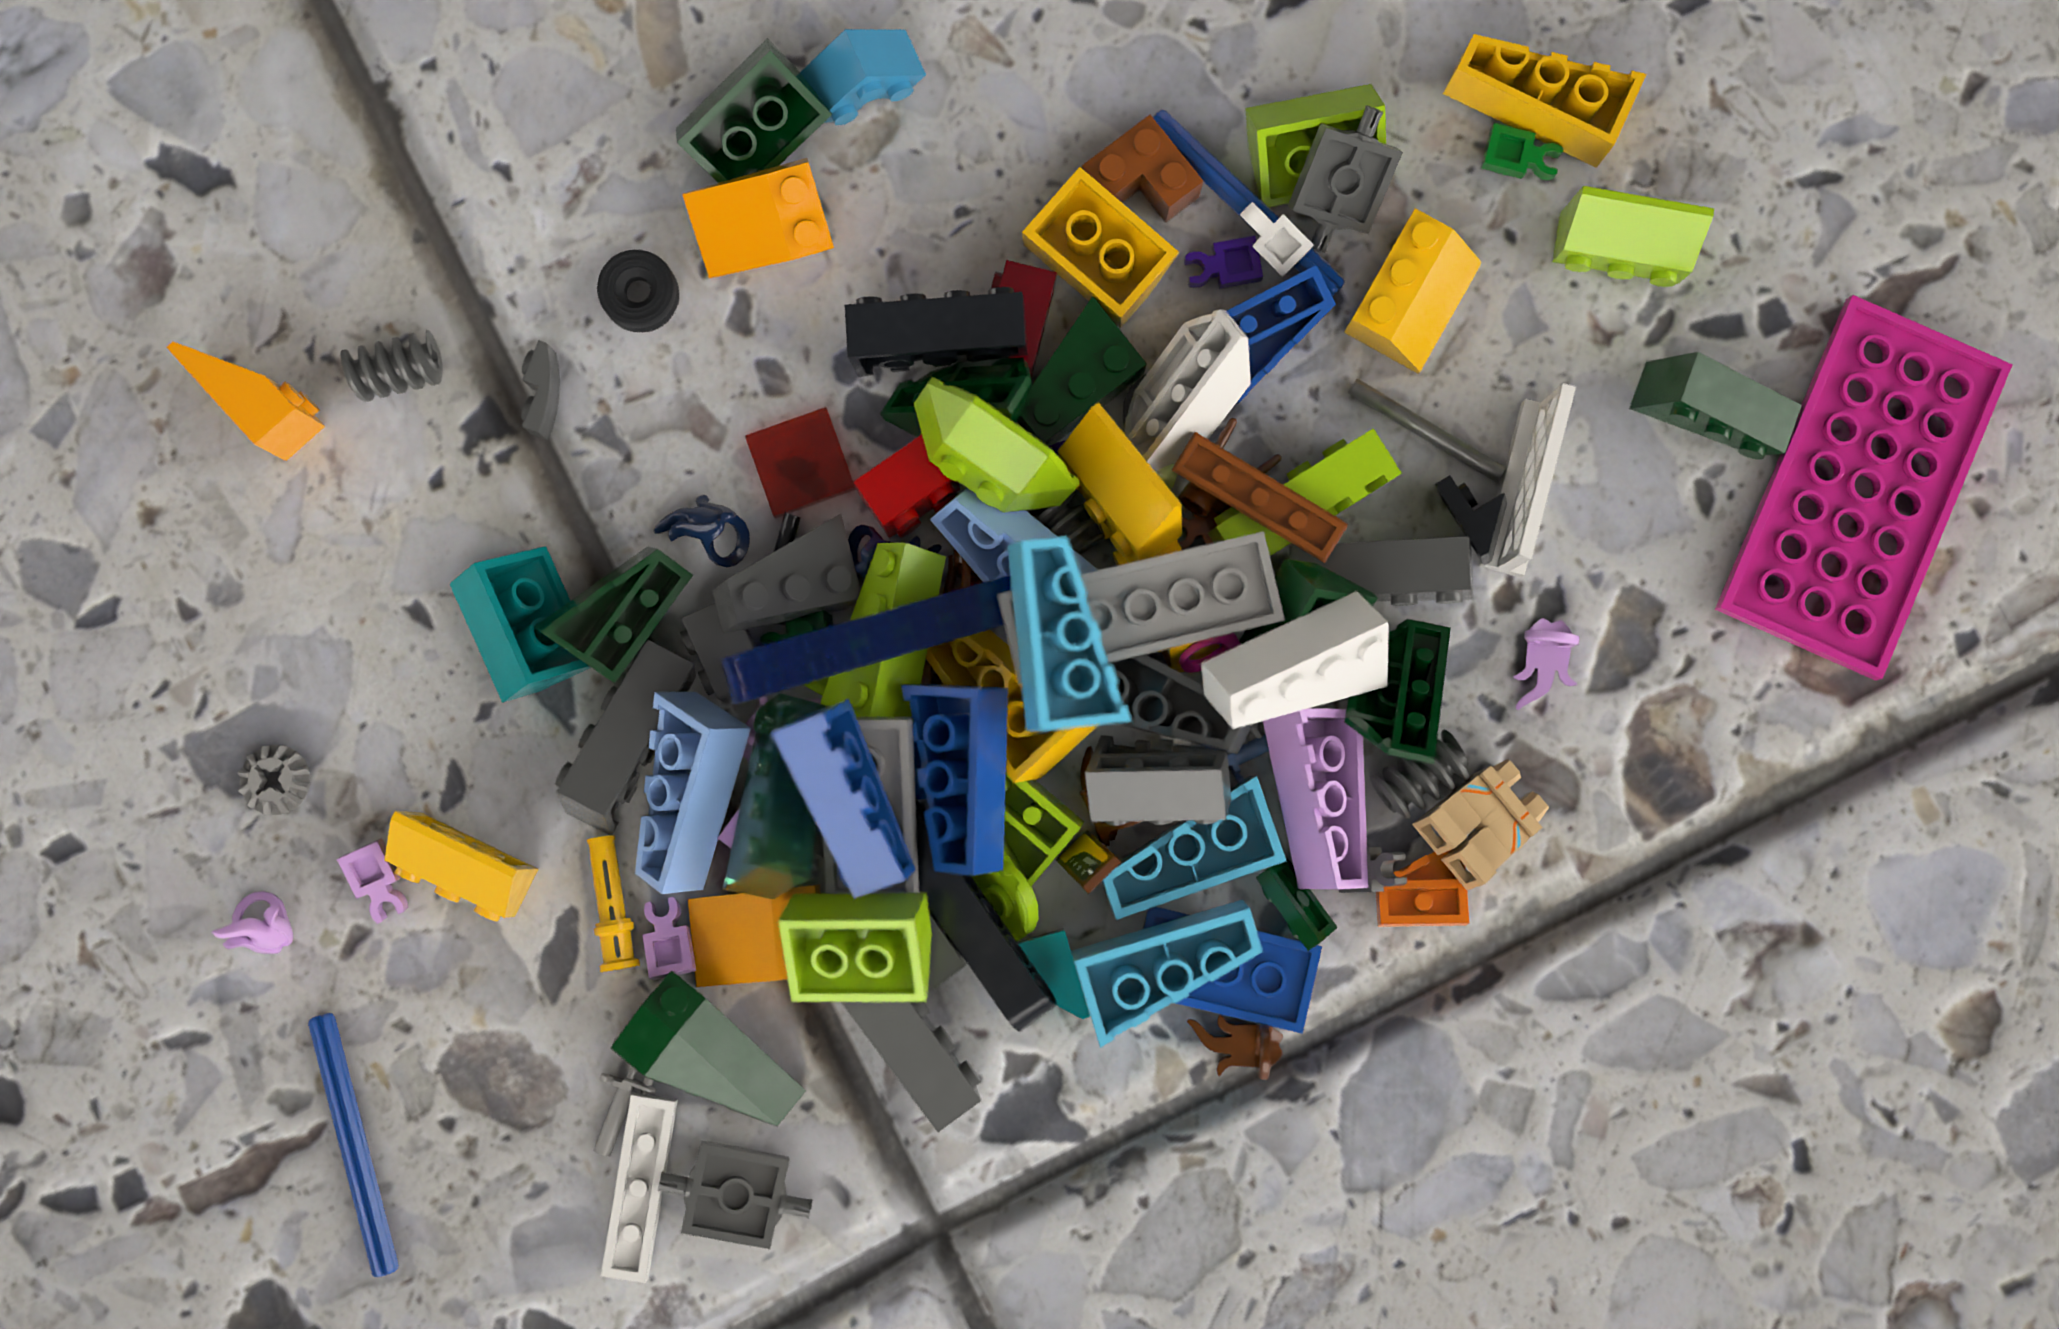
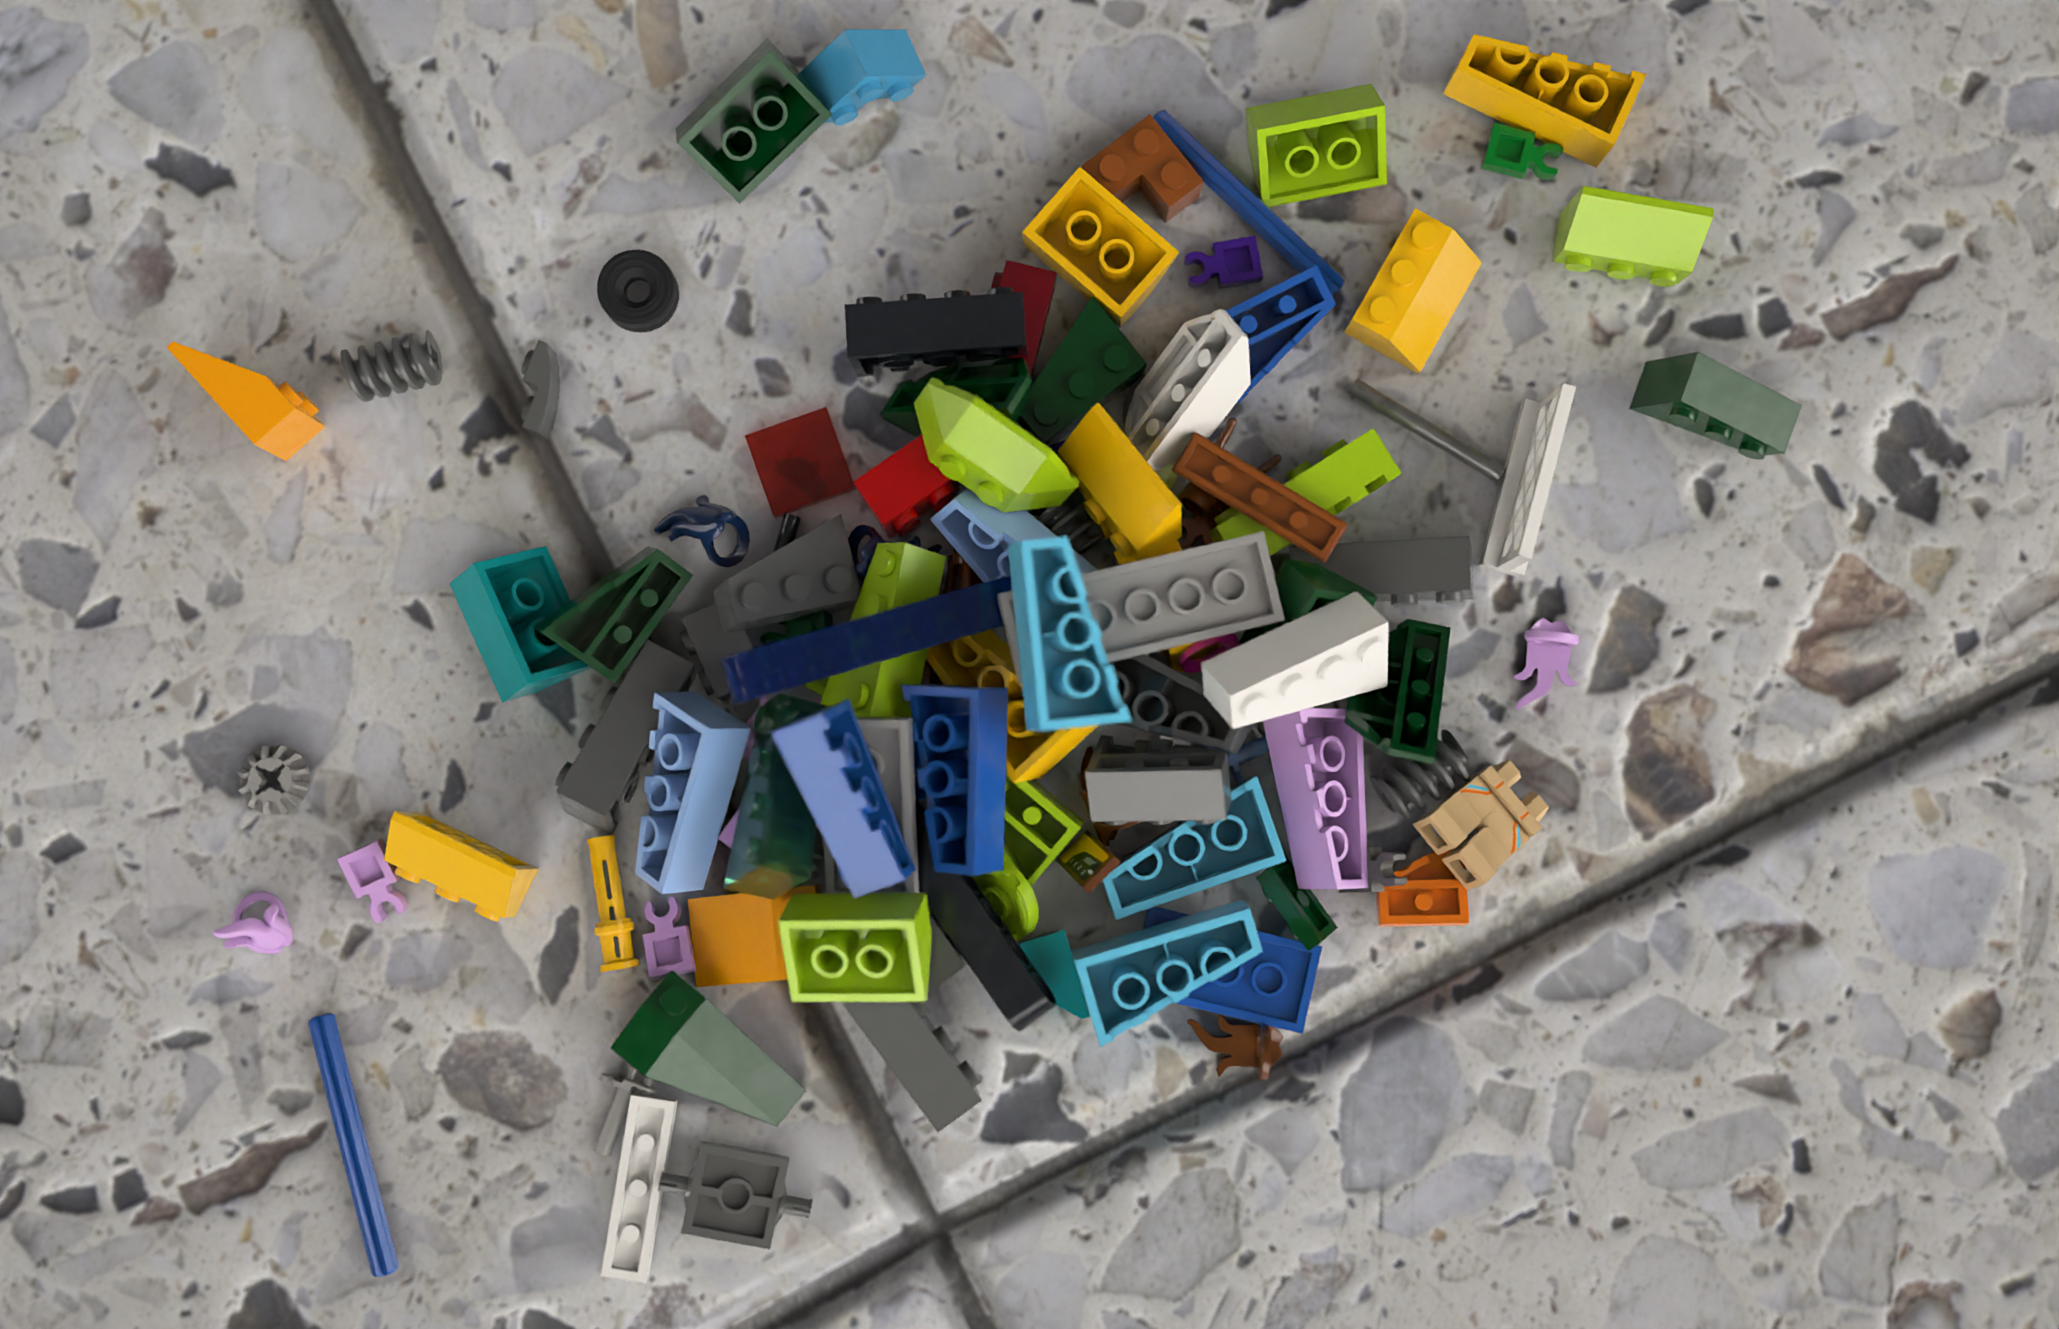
light orange slope [682,158,834,279] -> none
white plate [1240,202,1314,277] -> none
dark grey plate [1288,105,1403,253] -> none
black slope [1435,475,1507,566] -> none
dark pink piece [1715,295,2013,680] -> none

